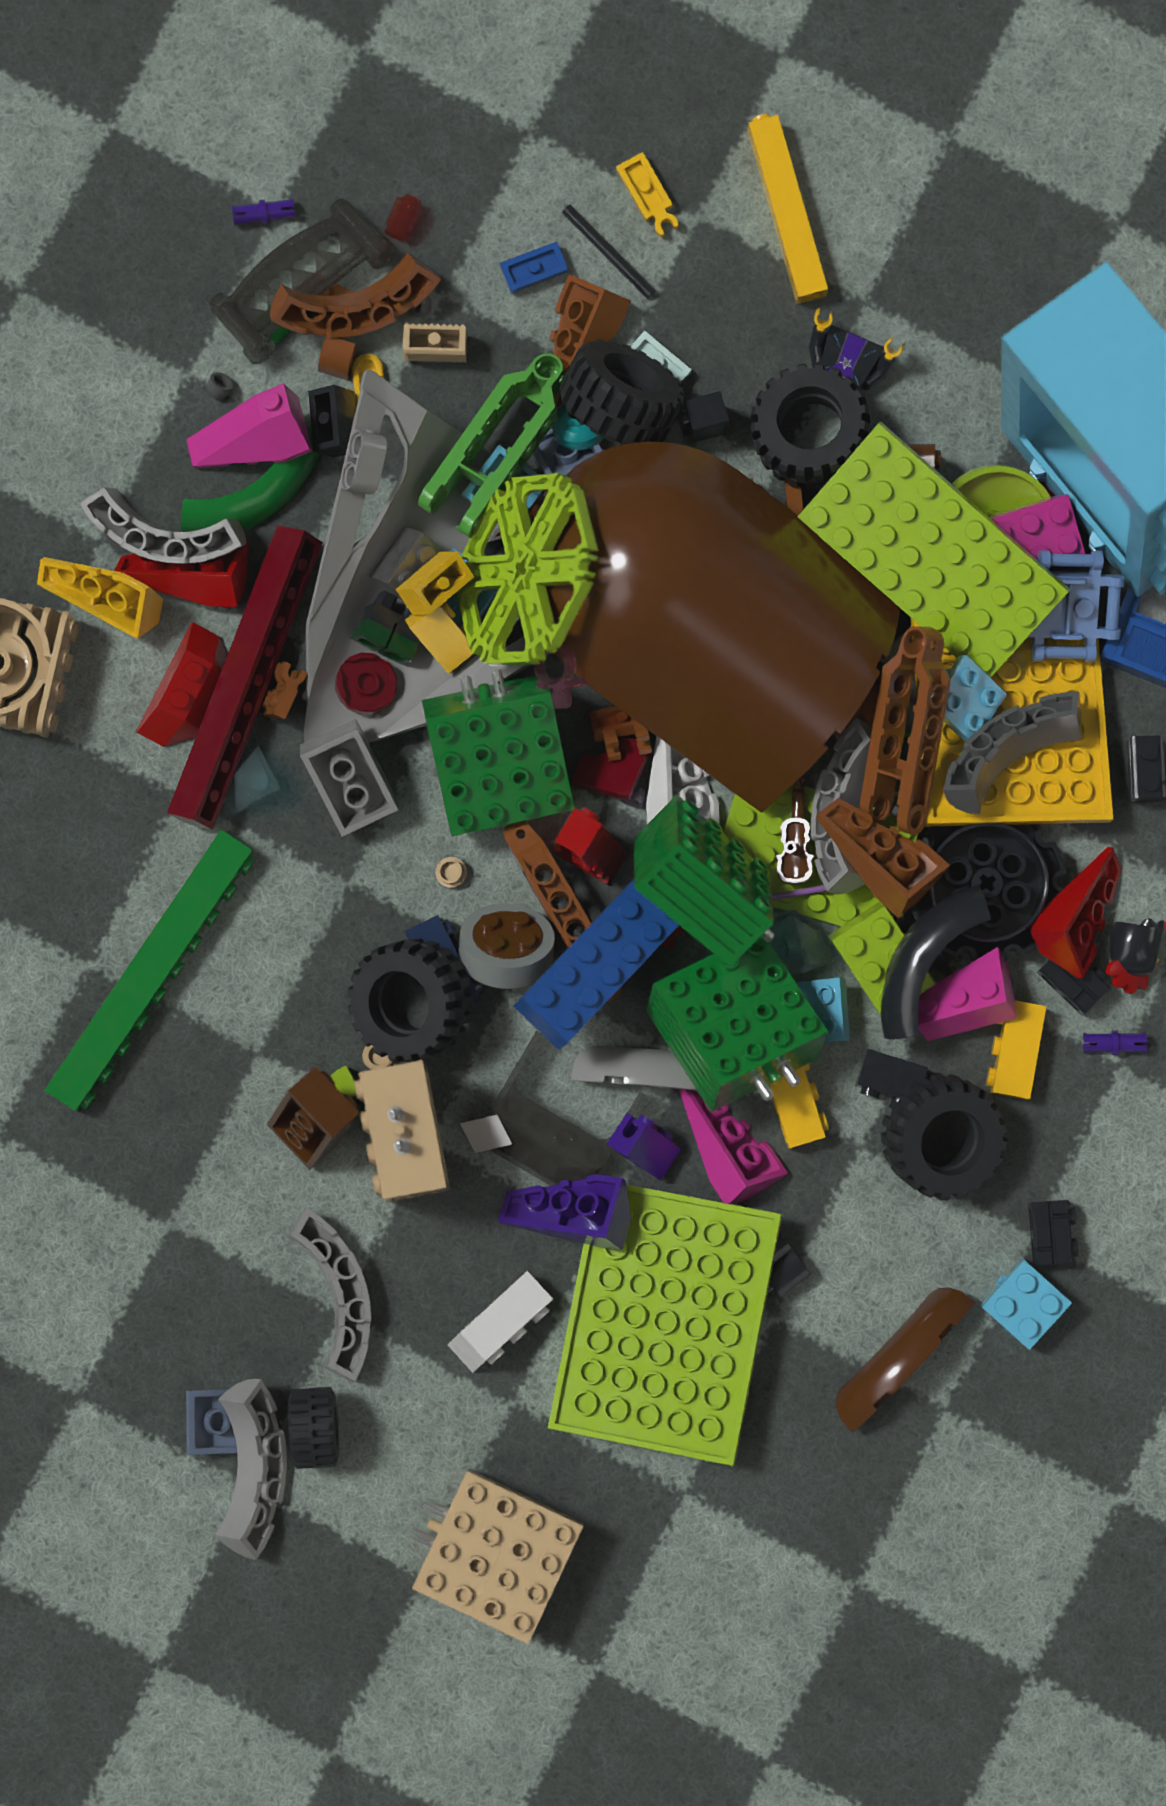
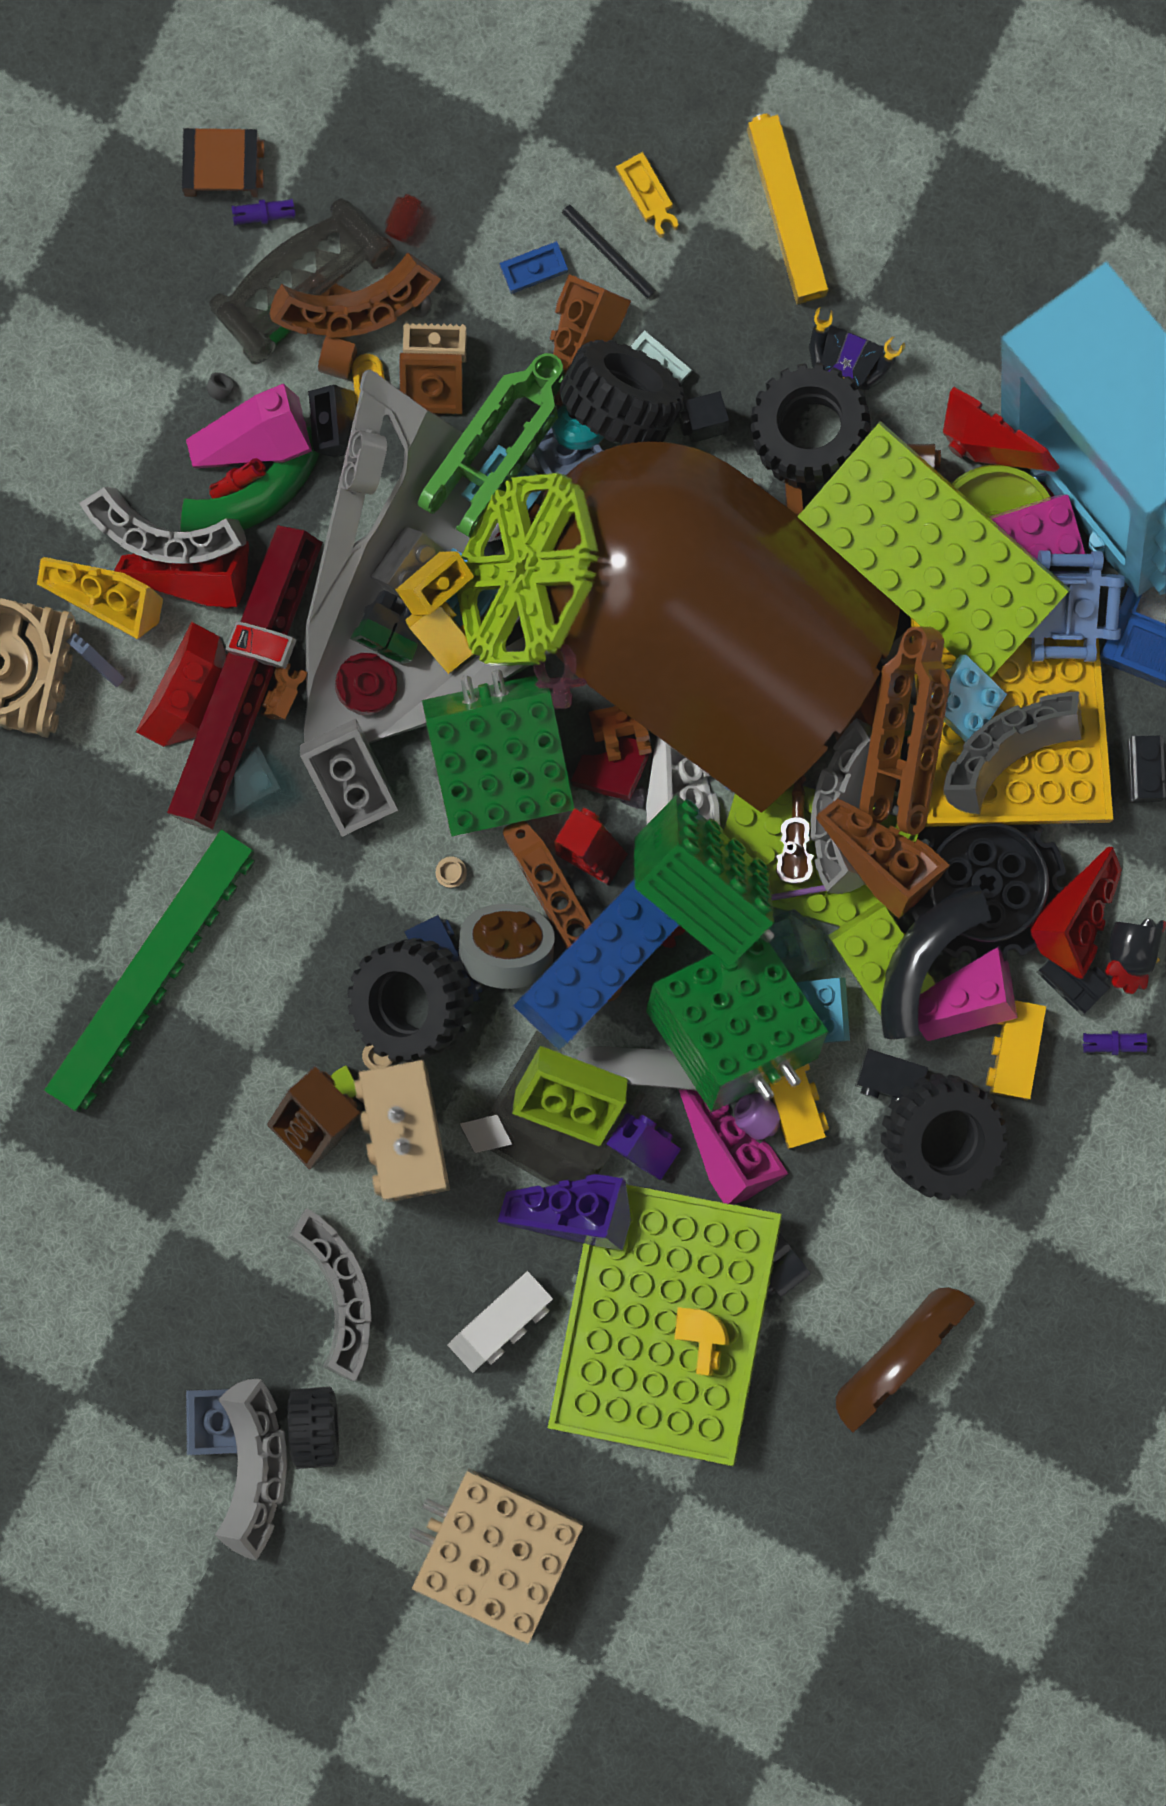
medium azure brick [981,1258,1072,1350] -> none
black brick [1028,1200,1078,1266] -> none
none -> sand blue tile [66,632,125,687]
none -> dark orange panel [182,128,265,198]
none -> red pin [209,458,266,499]
none -> slope [225,621,296,669]
none -> dark orange plate [399,353,462,414]
none -> lime brick [512,1046,628,1147]
none -> yellow brick [674,1307,729,1376]
none -> medium lavender head [734,1093,780,1140]
none -> red wedge [943,387,1060,472]

